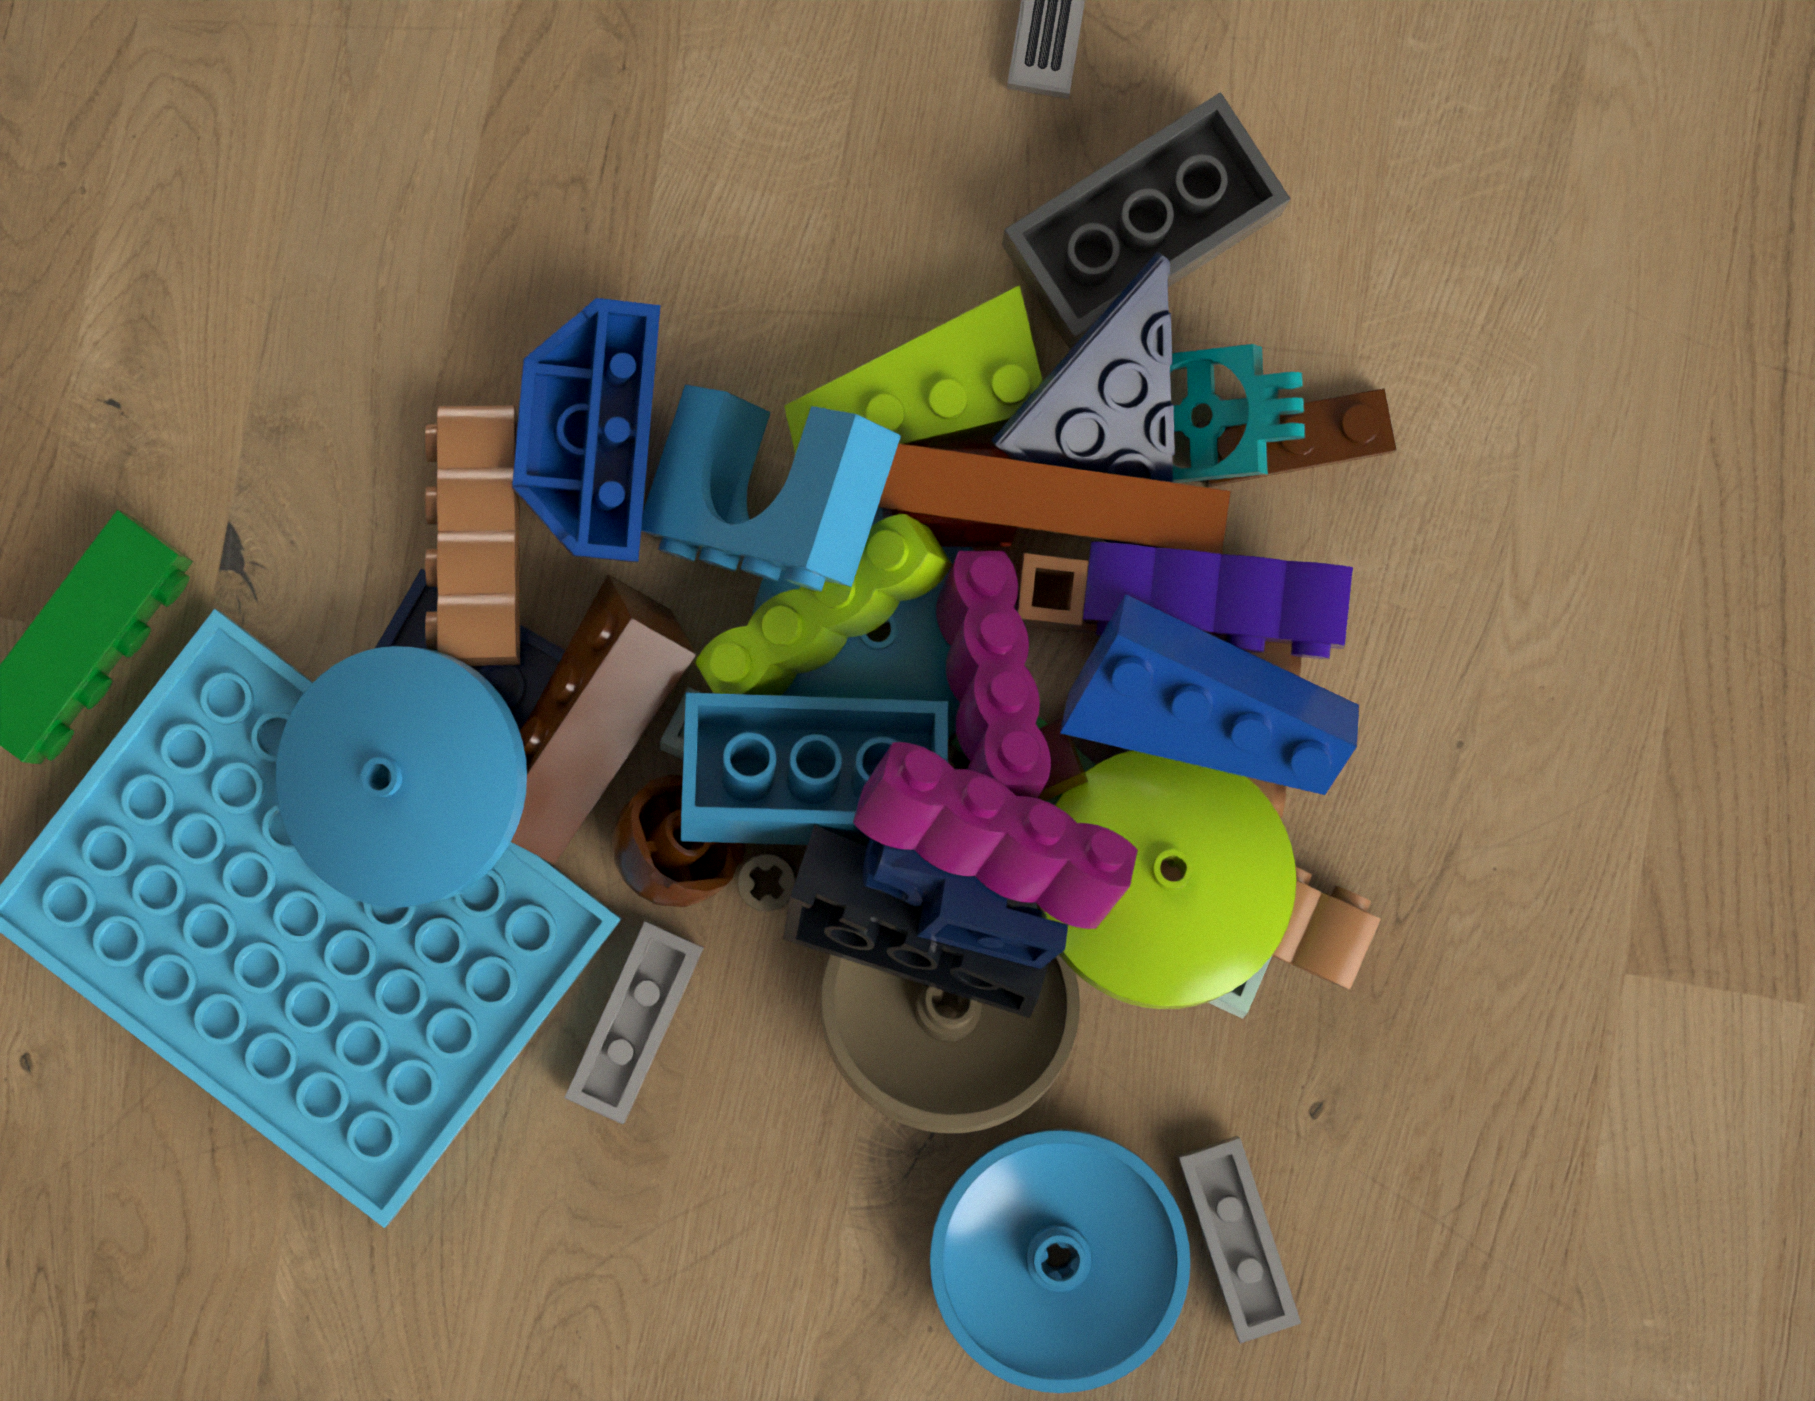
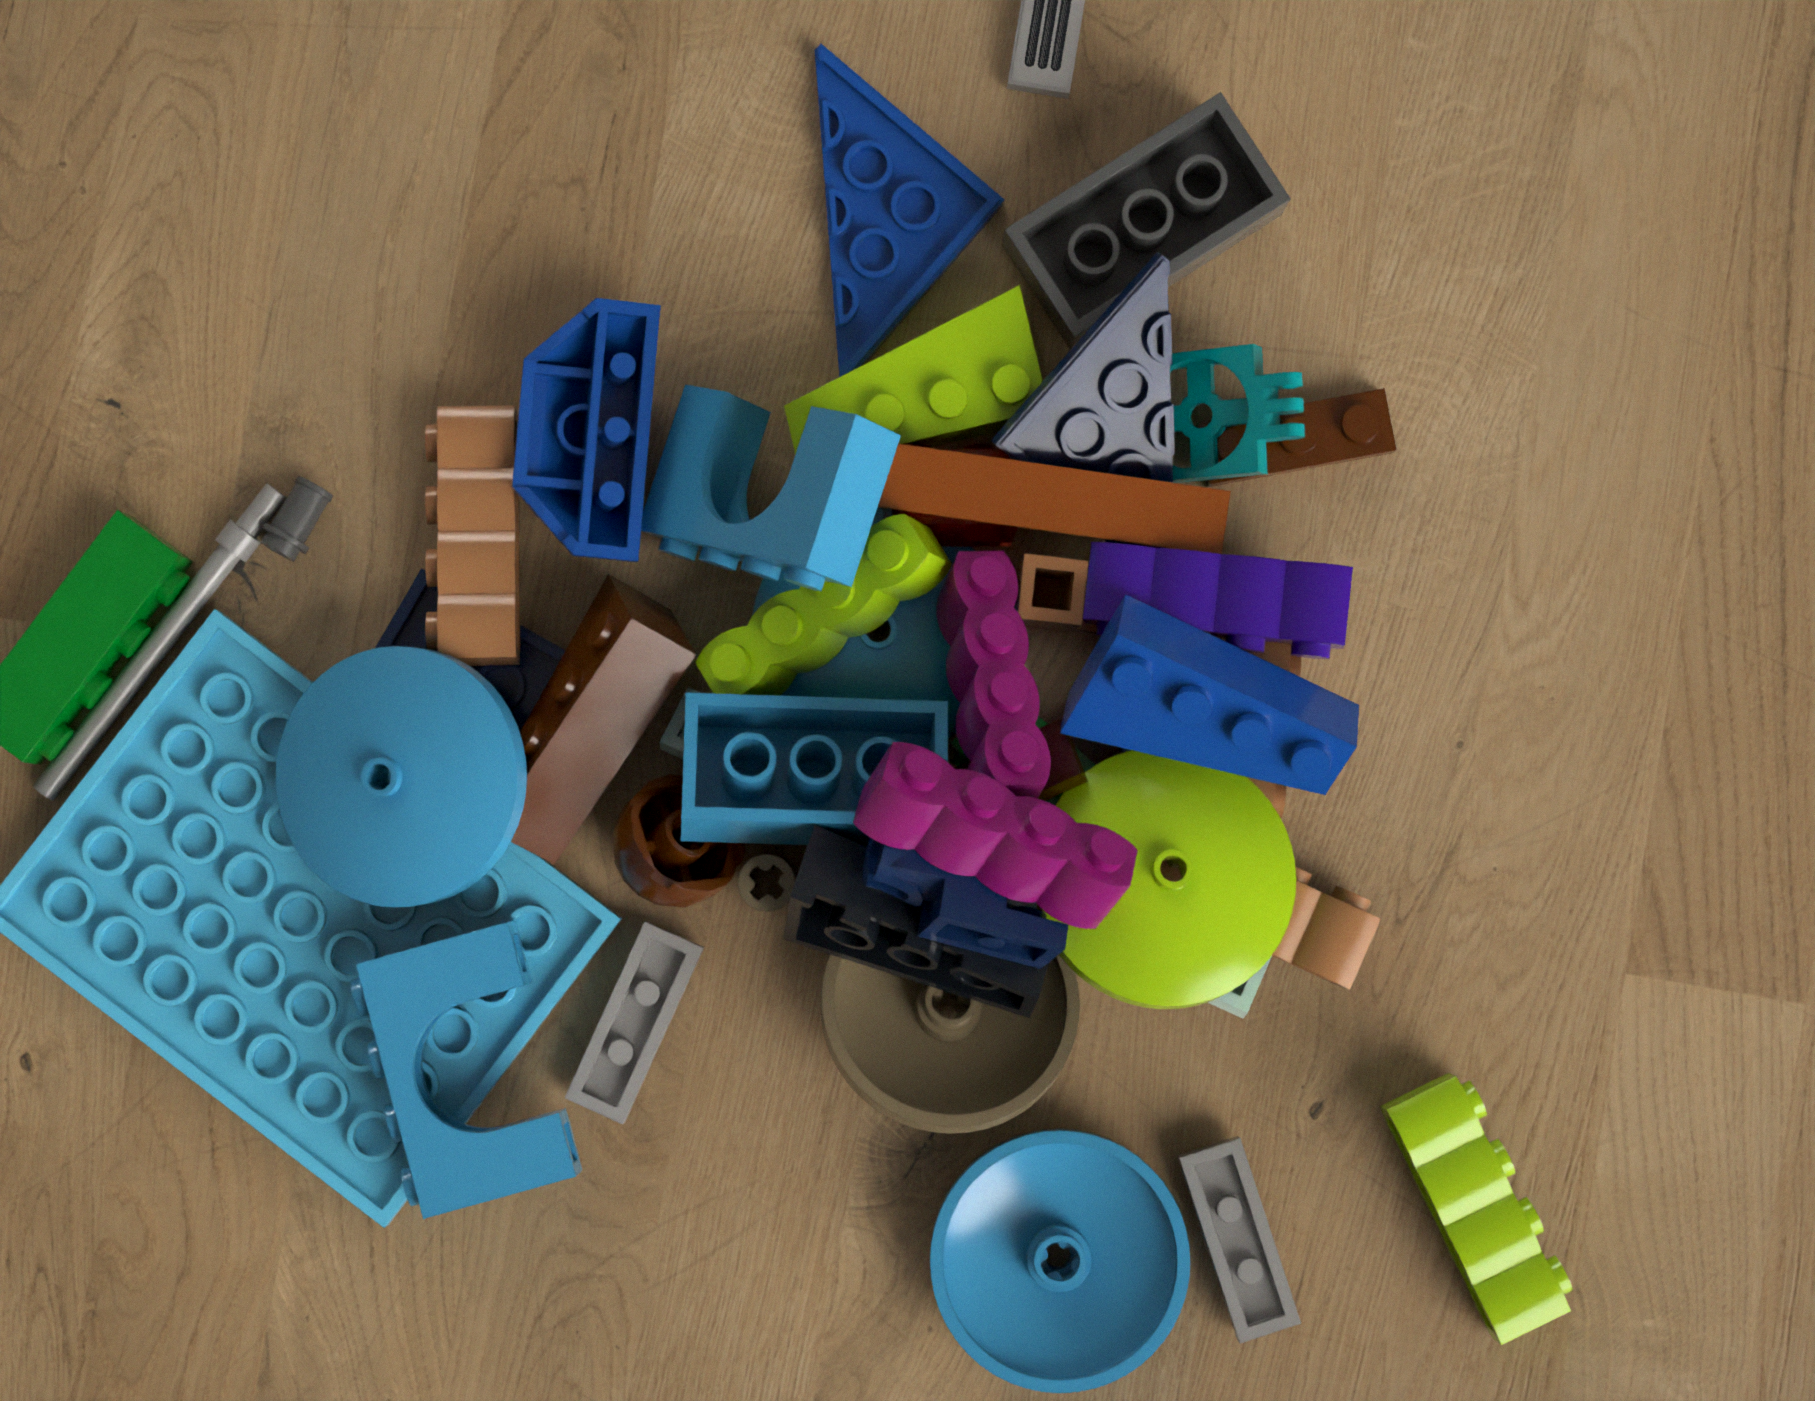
none -> light grey bar [33,483,287,801]
none -> dark grey pin [260,476,333,562]
none -> dark azure arch [351,921,582,1219]
none -> blue tile [815,43,1005,377]
none -> lime brick [1379,1073,1573,1345]

